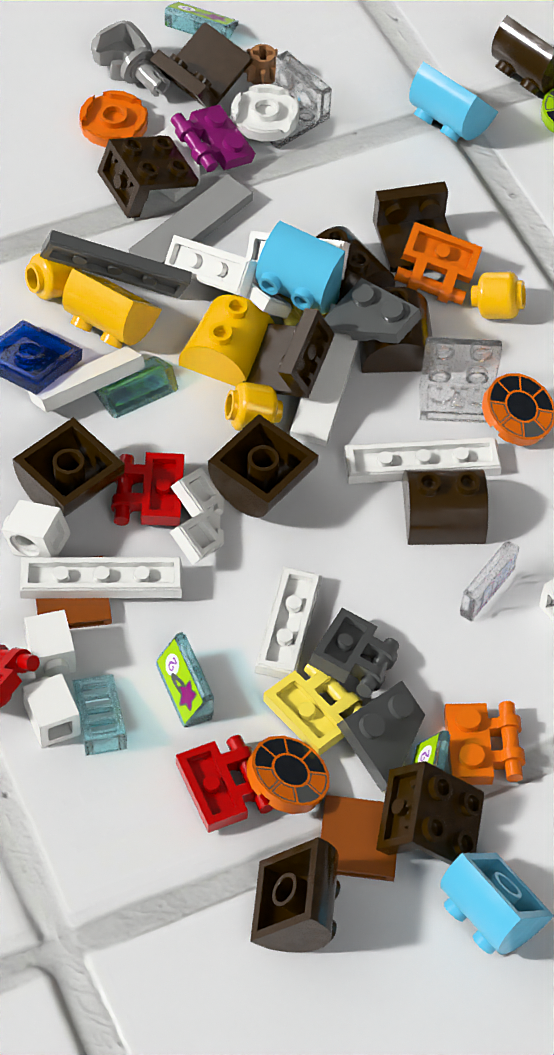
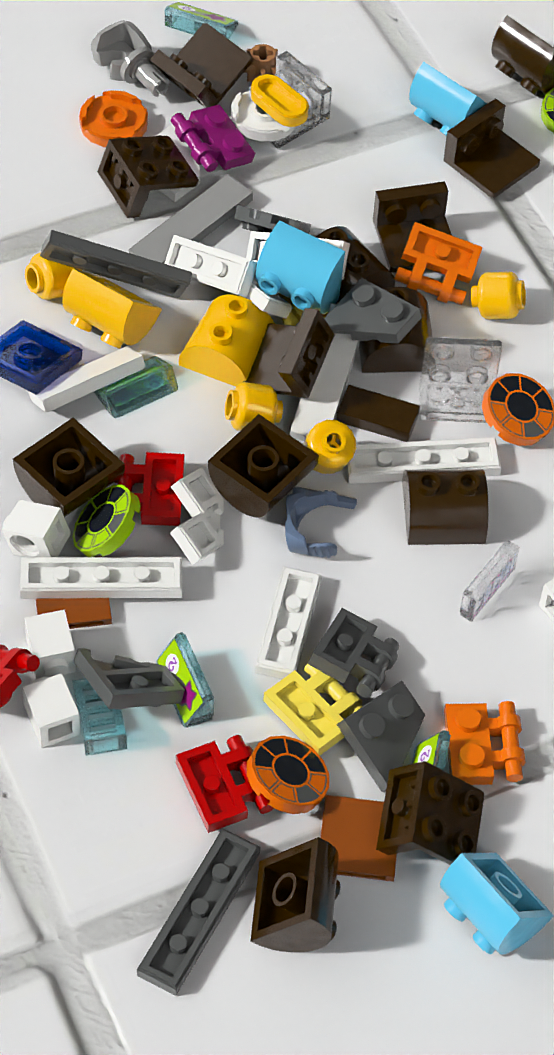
none -> tile [72,485,140,557]
none -> dark grey wing [74,648,185,710]
none -> dark grey tile [137,828,260,996]
none -> dark grey wing [234,205,311,234]
none -> yellow tile [251,74,309,127]
none -> sand blue helmet [285,487,357,558]
none -> yellow head [303,420,356,474]
none -> dark brown tile [336,385,420,442]
none -> dark brown bracket [443,98,540,198]

